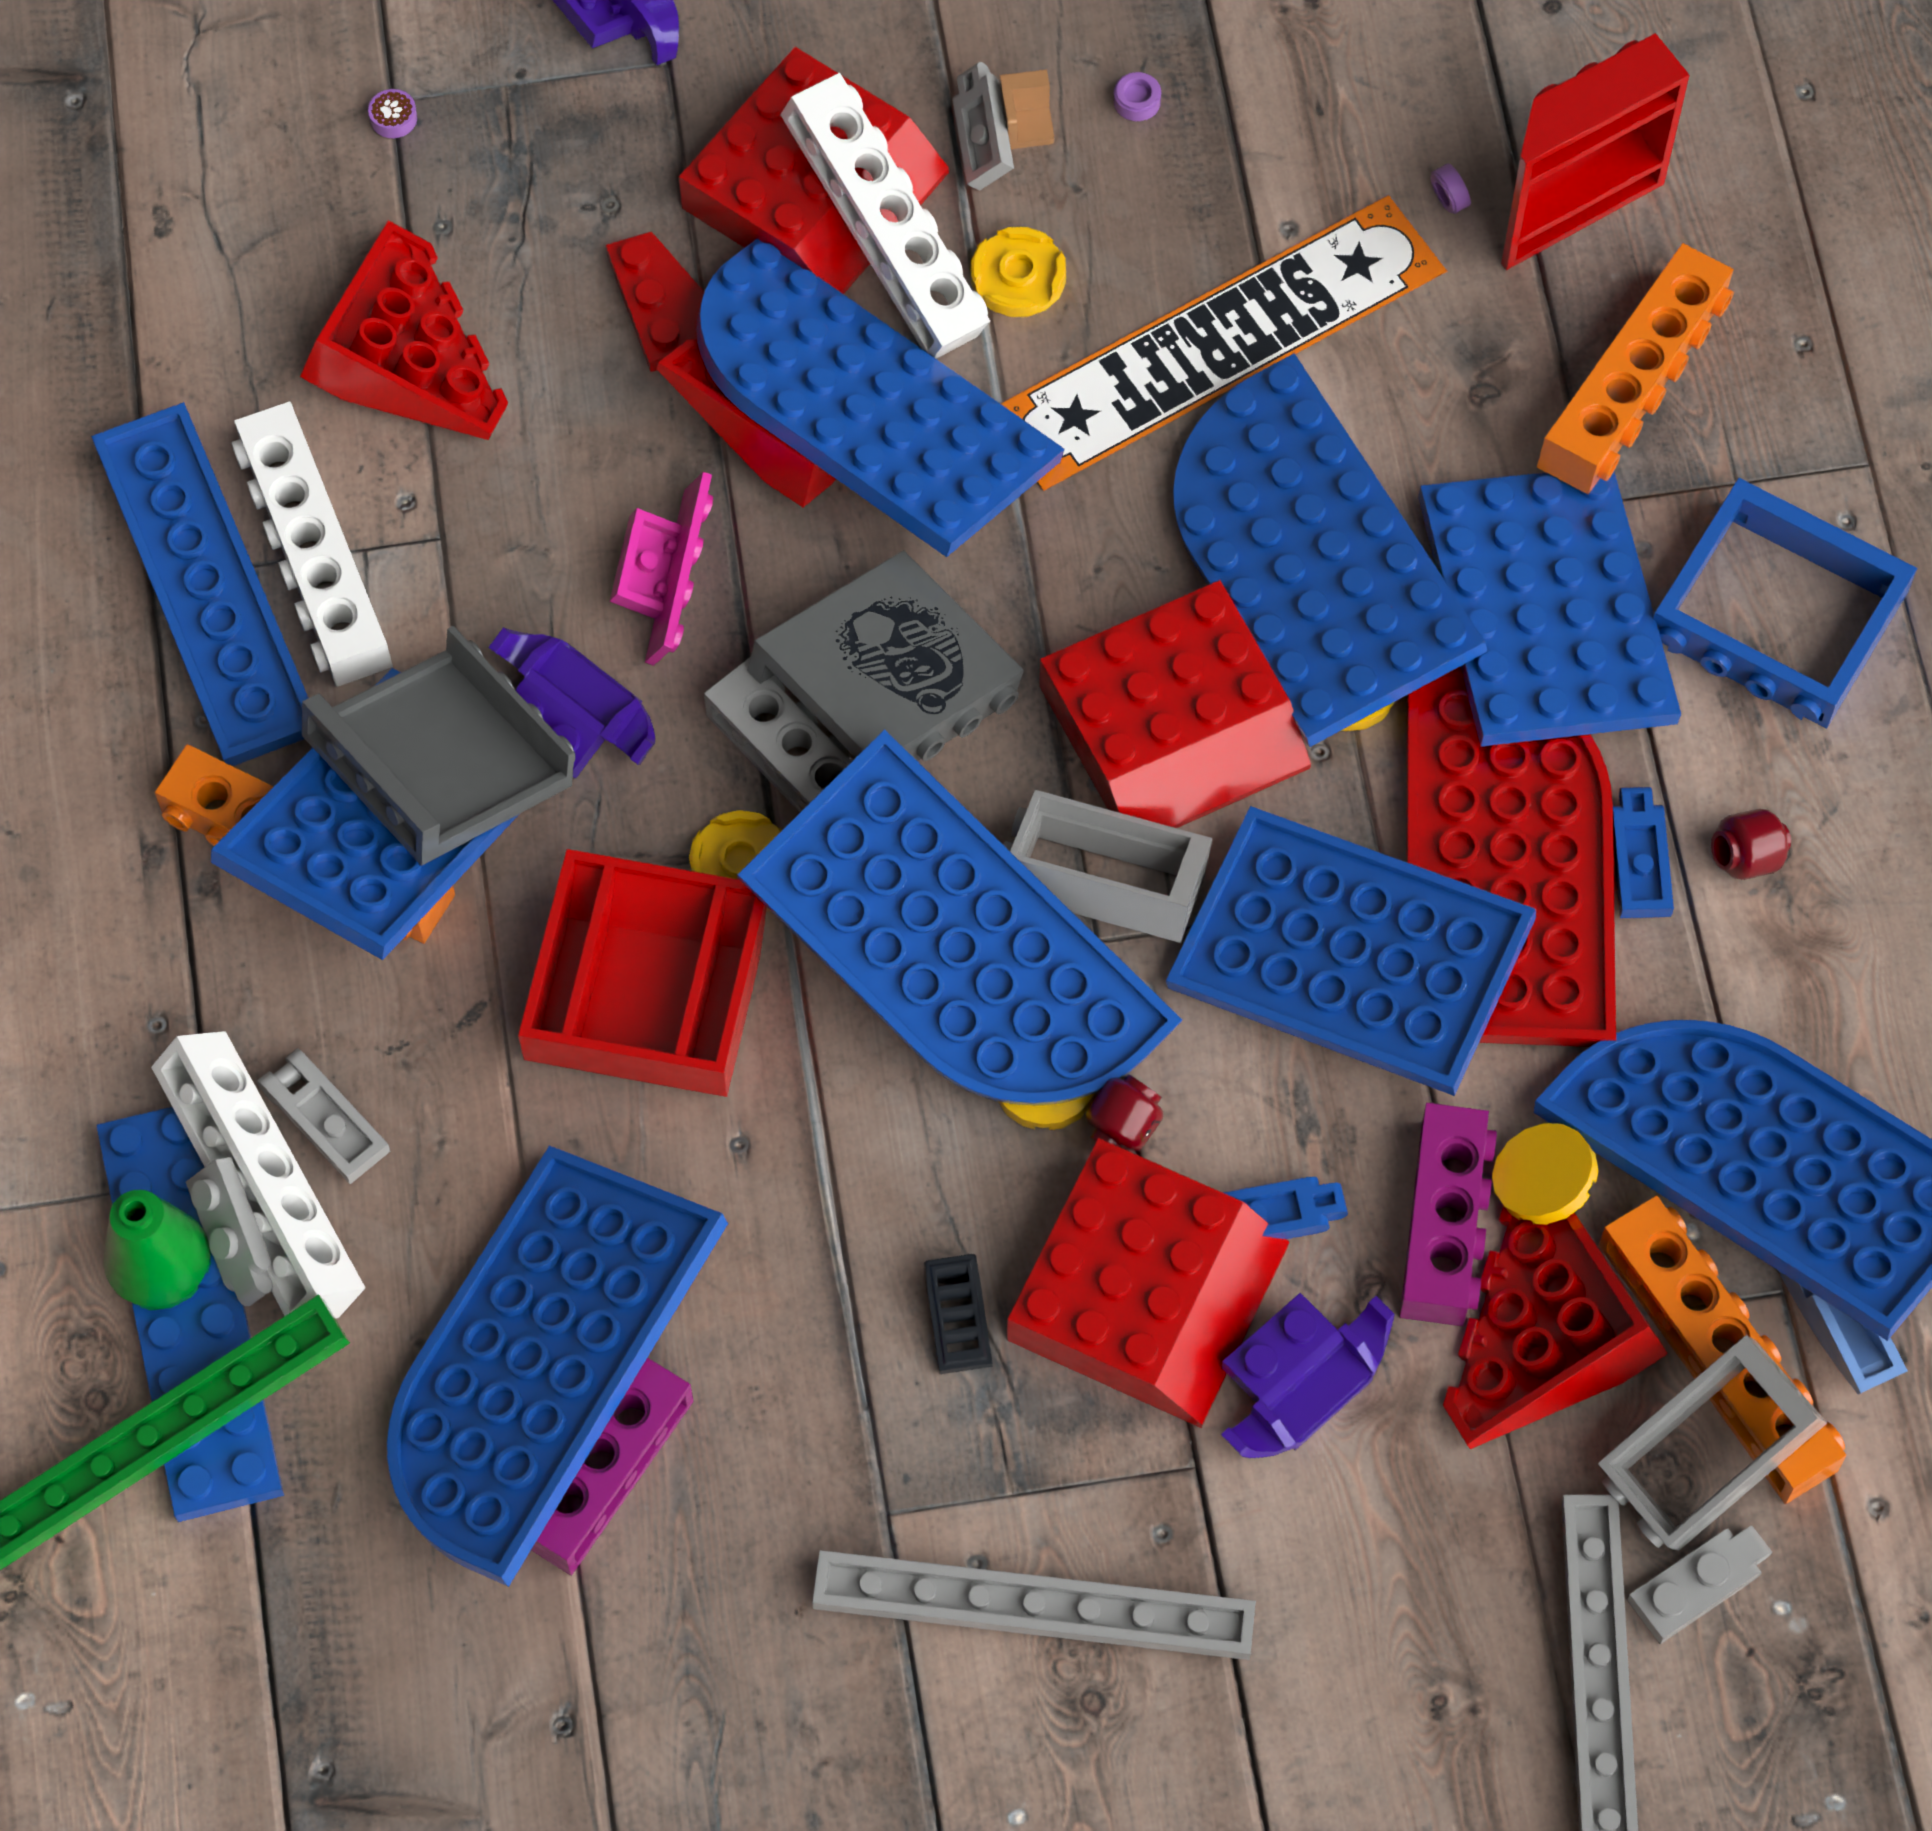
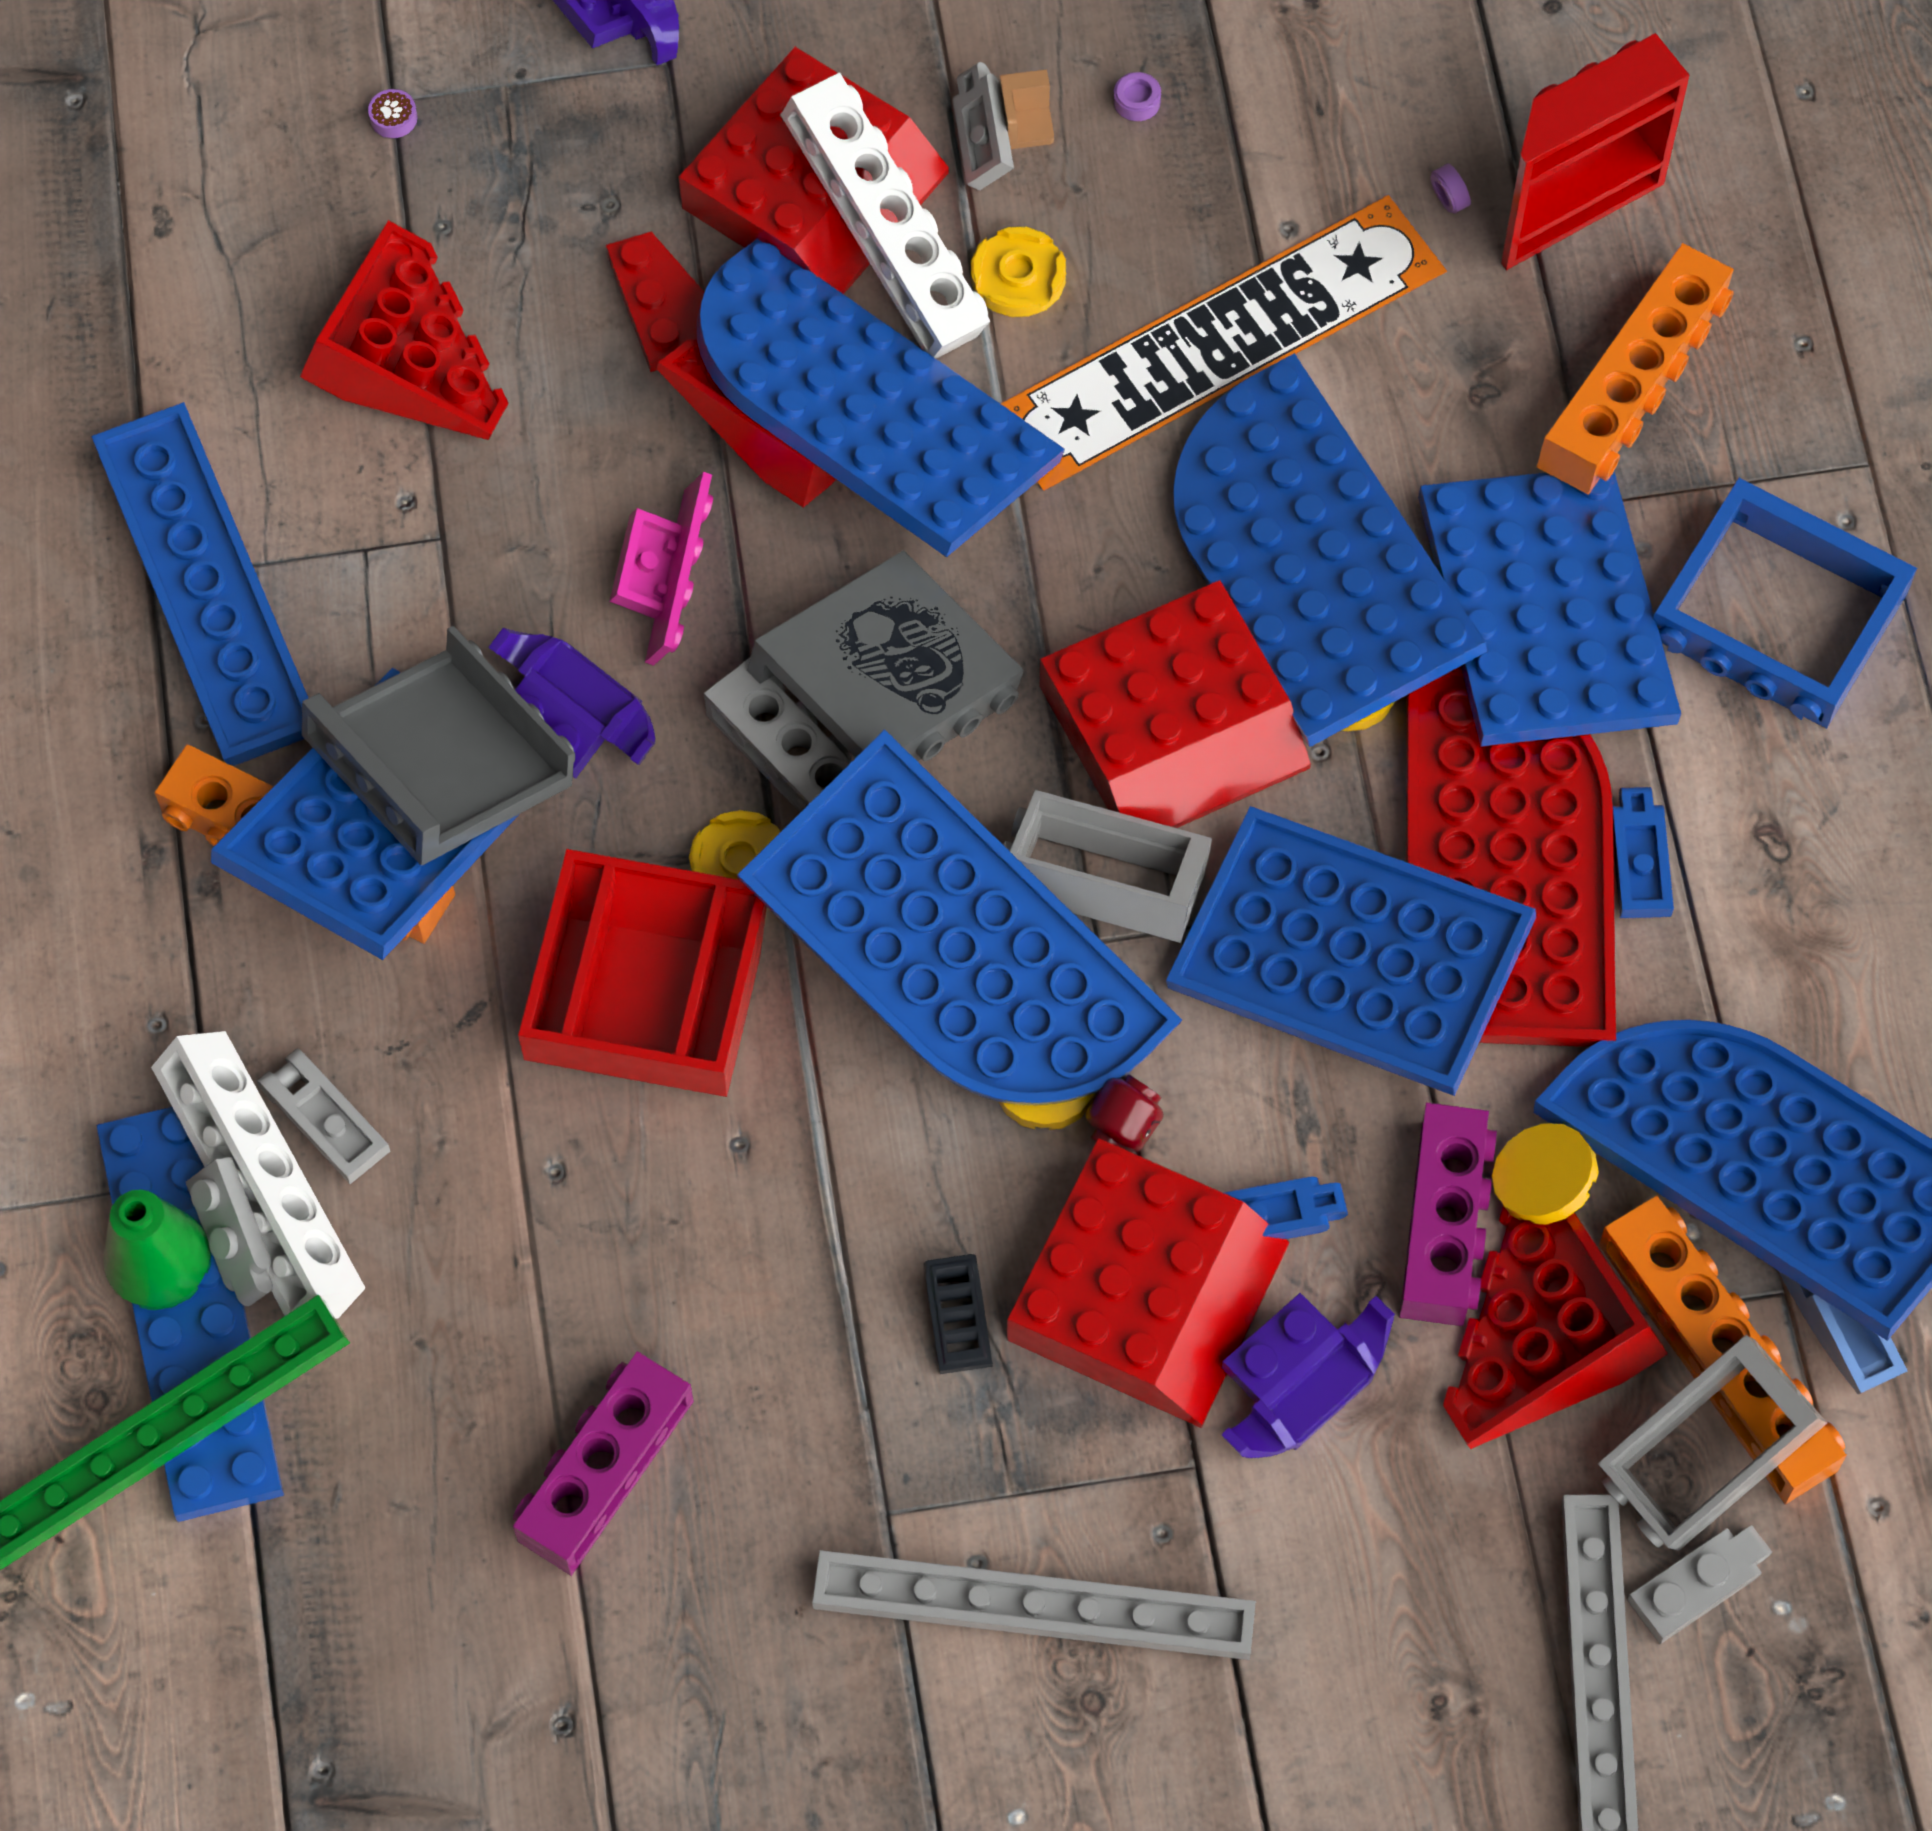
white brick [231,401,393,687] -> none
blue plate [387,1145,728,1587] -> none
dark red head [1711,809,1791,880] -> none

